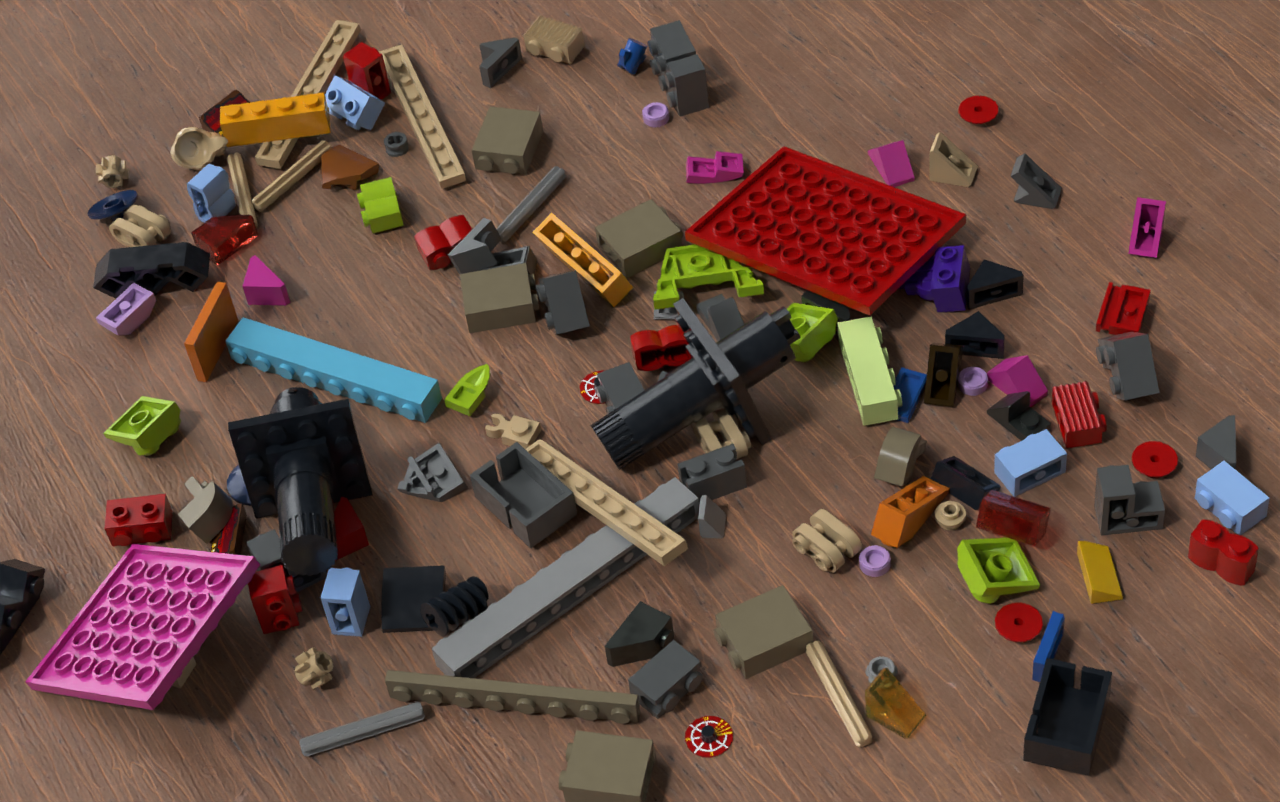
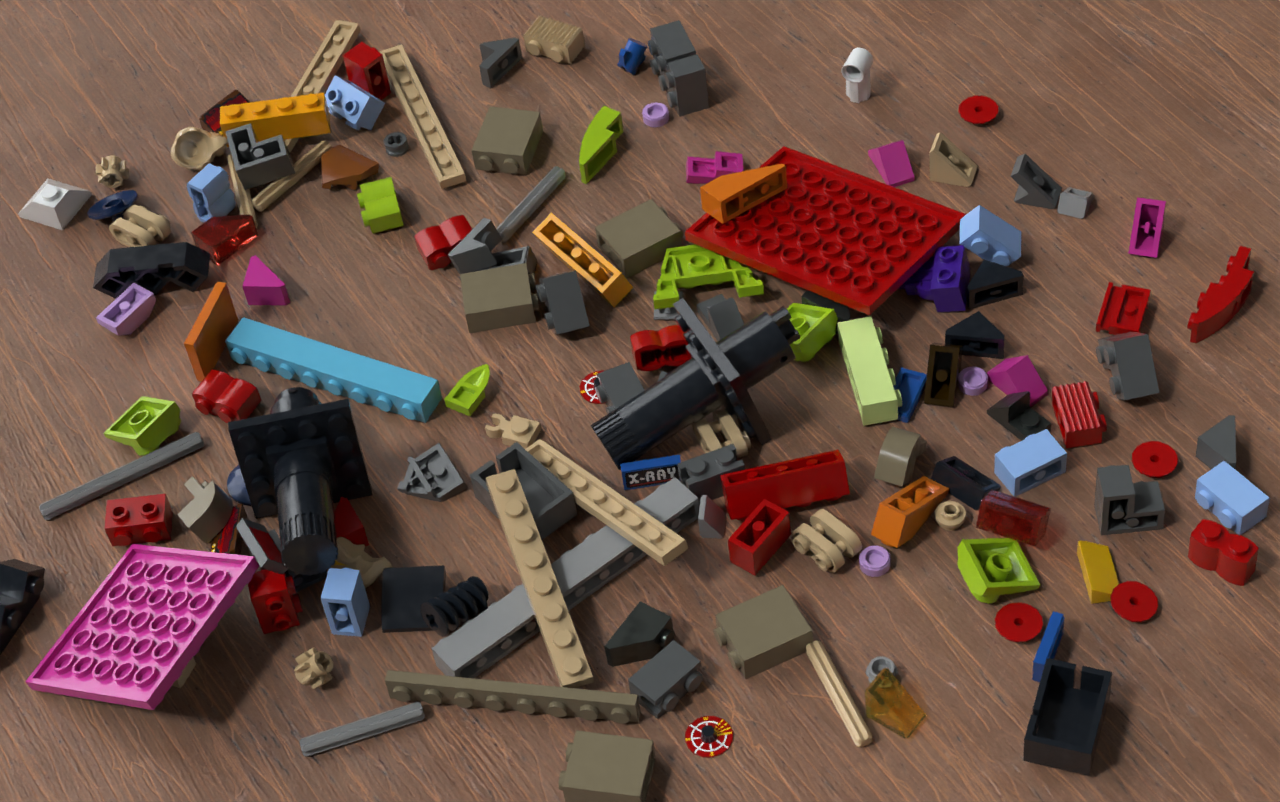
none -> white slope [18,179,92,230]
none -> light grey axle [39,432,204,520]
none -> red brick [192,370,262,423]
none -> dark grey brick [225,123,295,190]
none -> dark grey tile [236,518,288,574]
none -> tan hair [331,537,392,589]
none -> tan plate [486,469,593,688]
none -> lime slope [579,106,624,184]
none -> tile [620,455,681,490]
none -> orange slope [700,164,787,224]
none -> red brick [720,449,850,520]
none -> red brick [728,499,791,576]
none -> white piece [841,48,874,103]
none -> light blue brick [959,205,1021,267]
none -> light grey slope [1057,187,1095,219]
none -> red piece [1110,581,1158,622]
none -> red slope [1187,246,1254,344]

